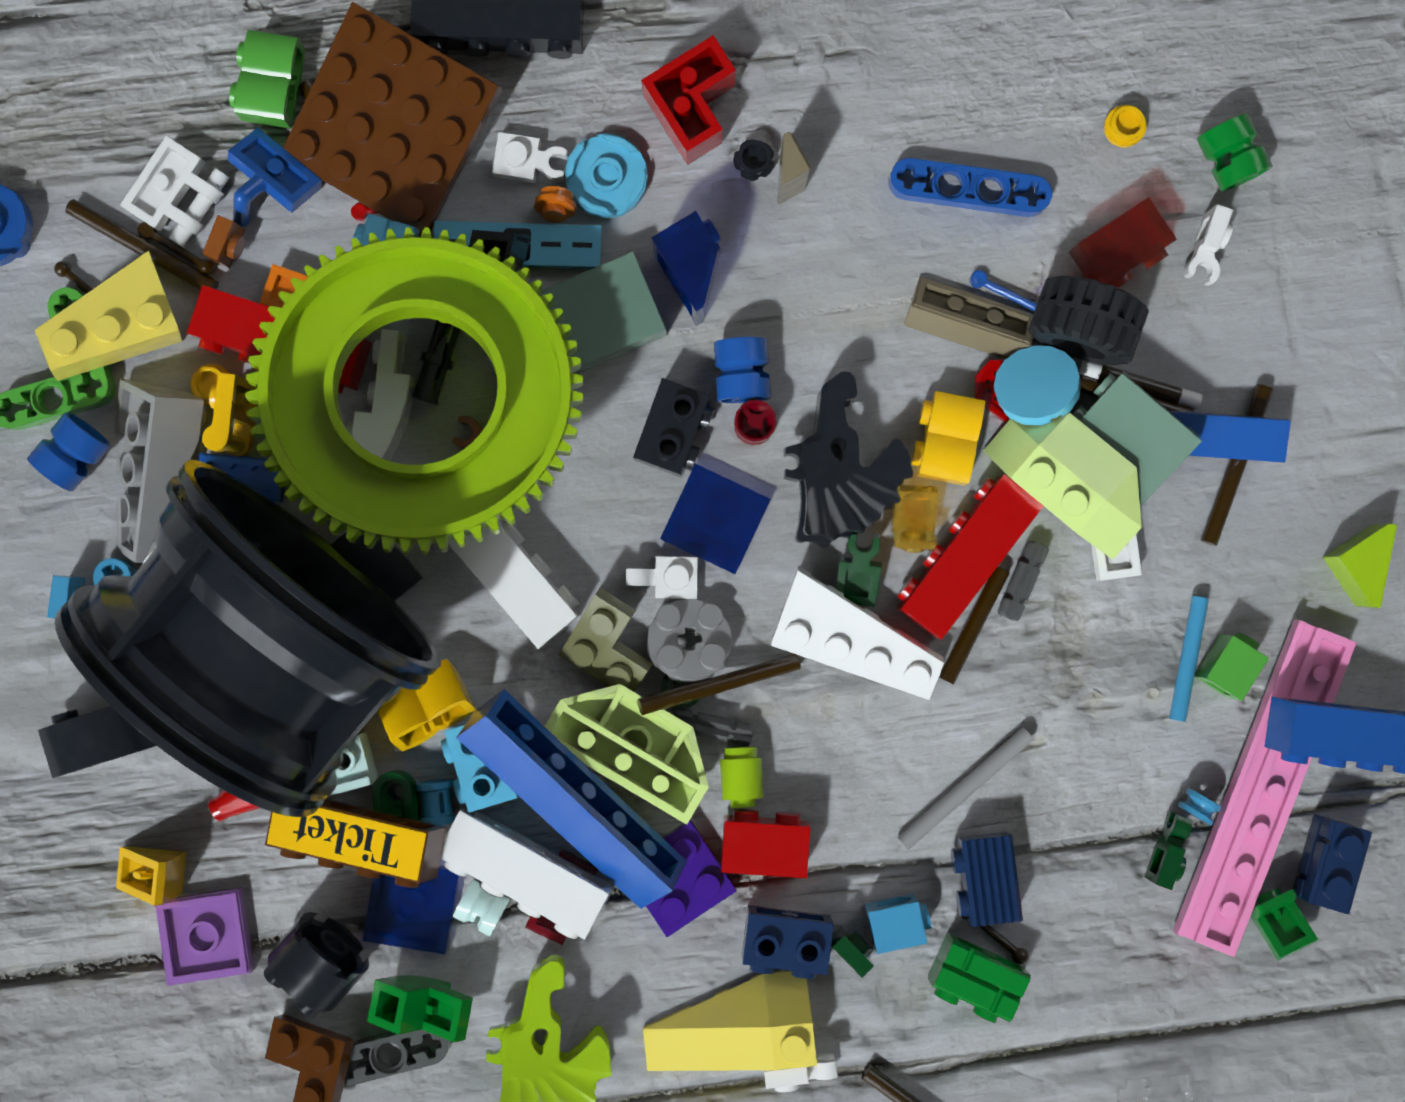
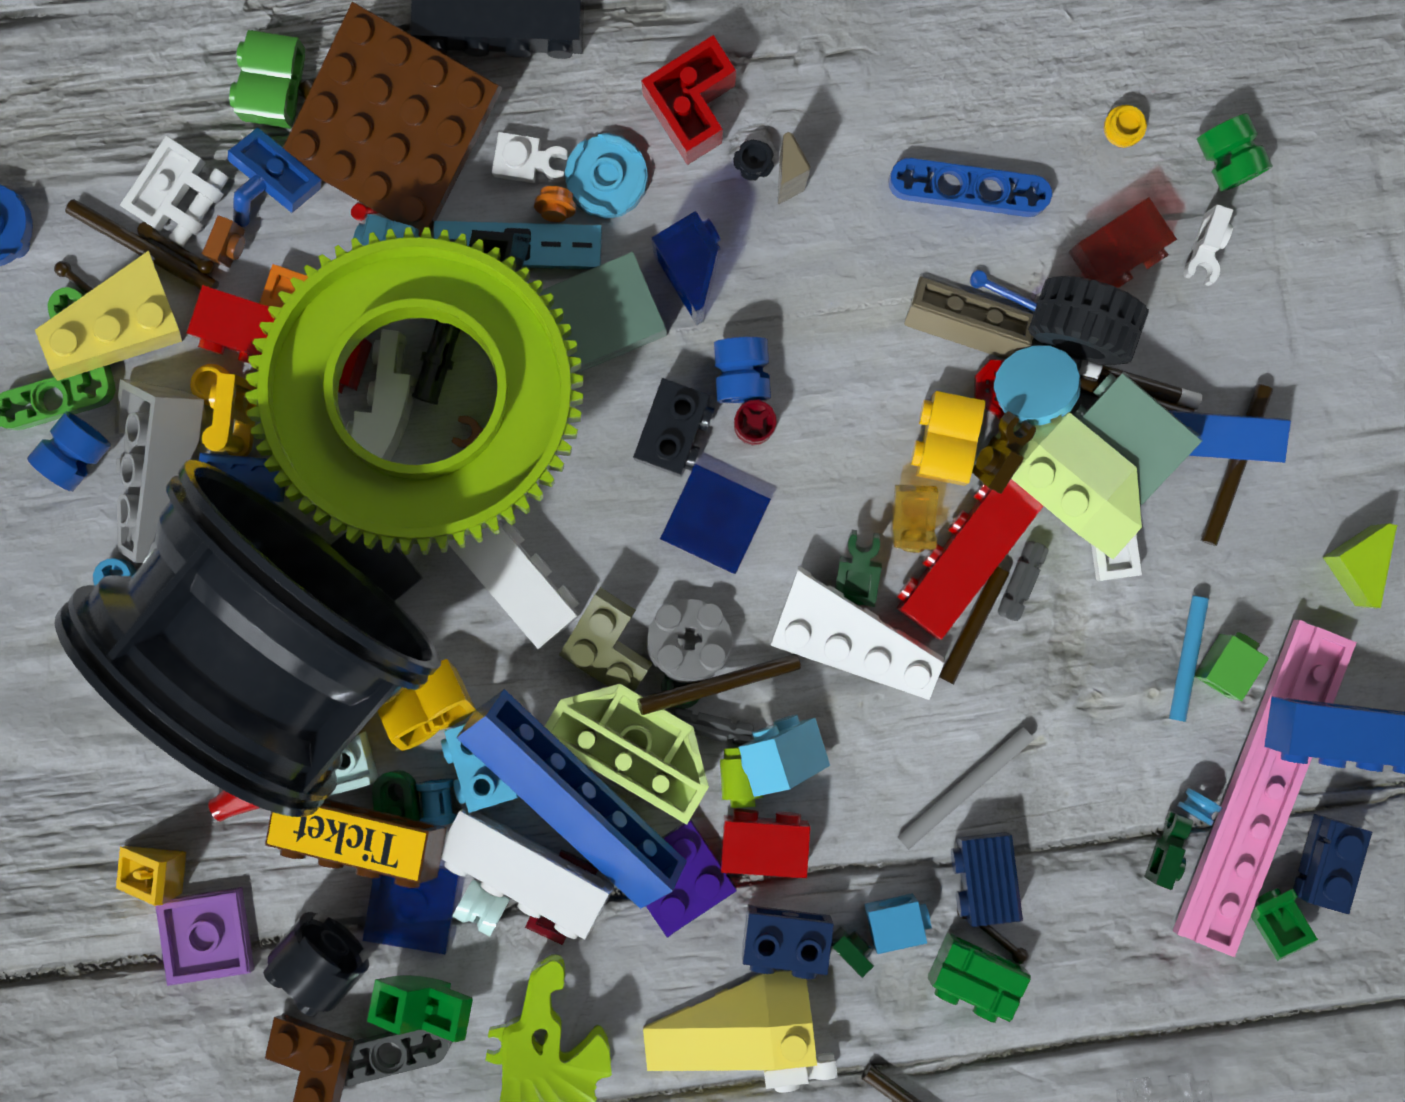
black brick [38,706,156,779] -> none
dark azure plate [47,575,86,619] -> none
white plate [626,556,698,599] -> none
black animal [784,371,913,548] -> none
none -> medium azure brick [739,715,830,797]
none -> dark brown plate [972,411,1036,494]

